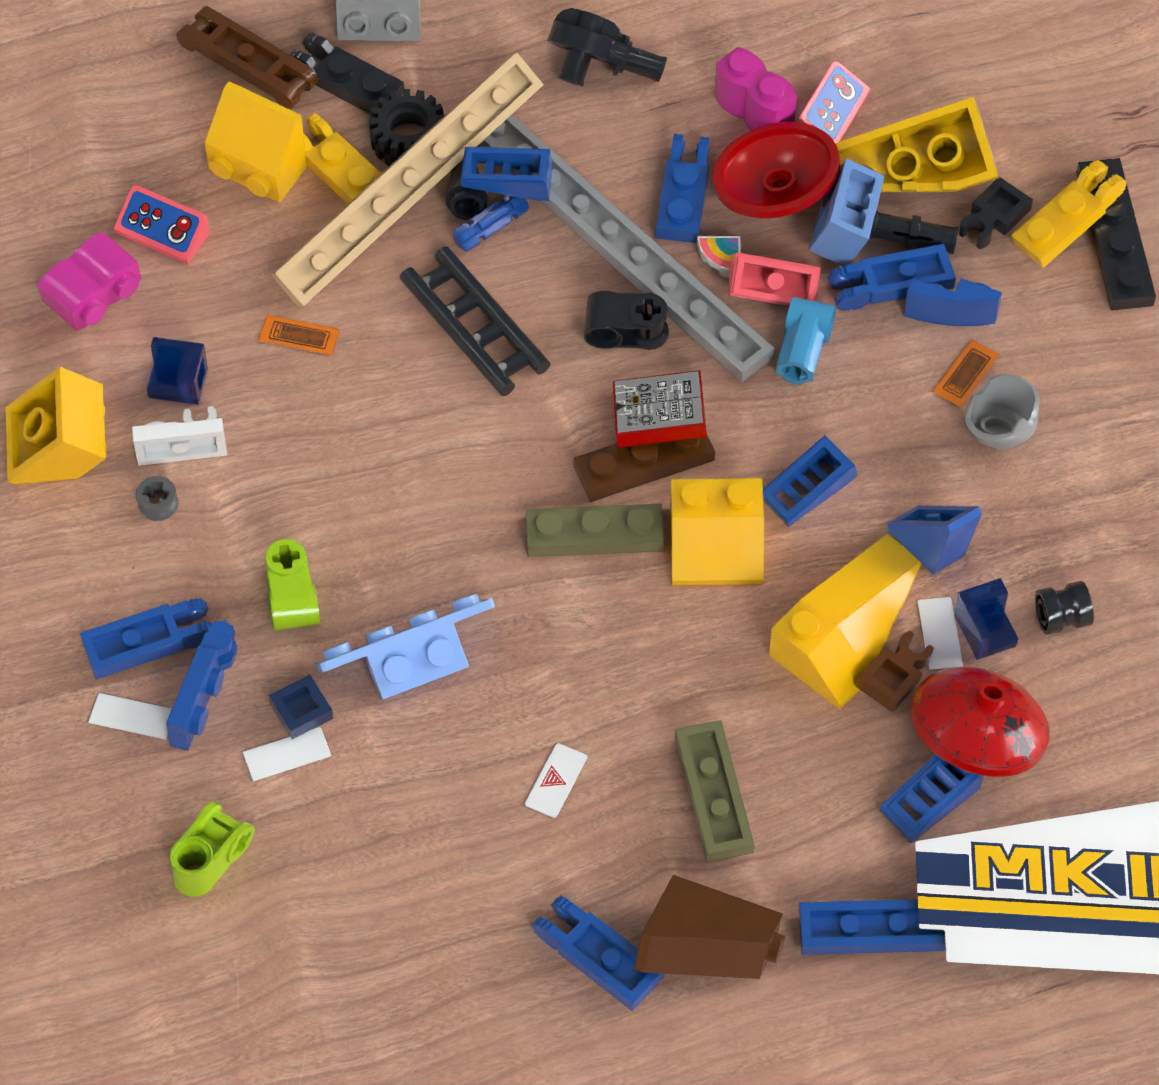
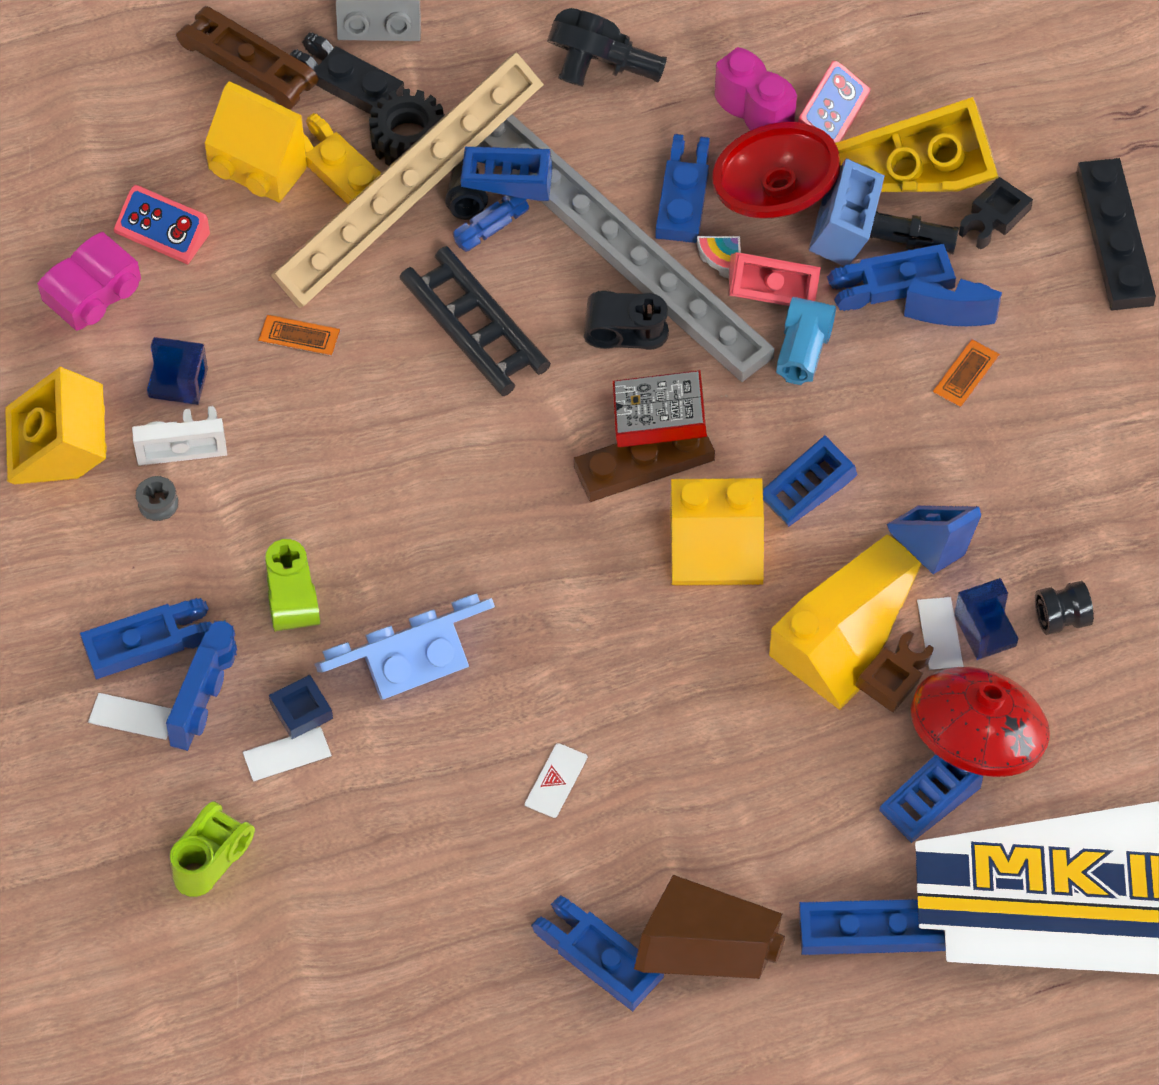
olive plate [526,503,664,557] -> none
olive plate [675,720,754,862] -> none
light grey hair [965,374,1040,450] -> none
yellow hinge [1011,160,1127,268] -> none

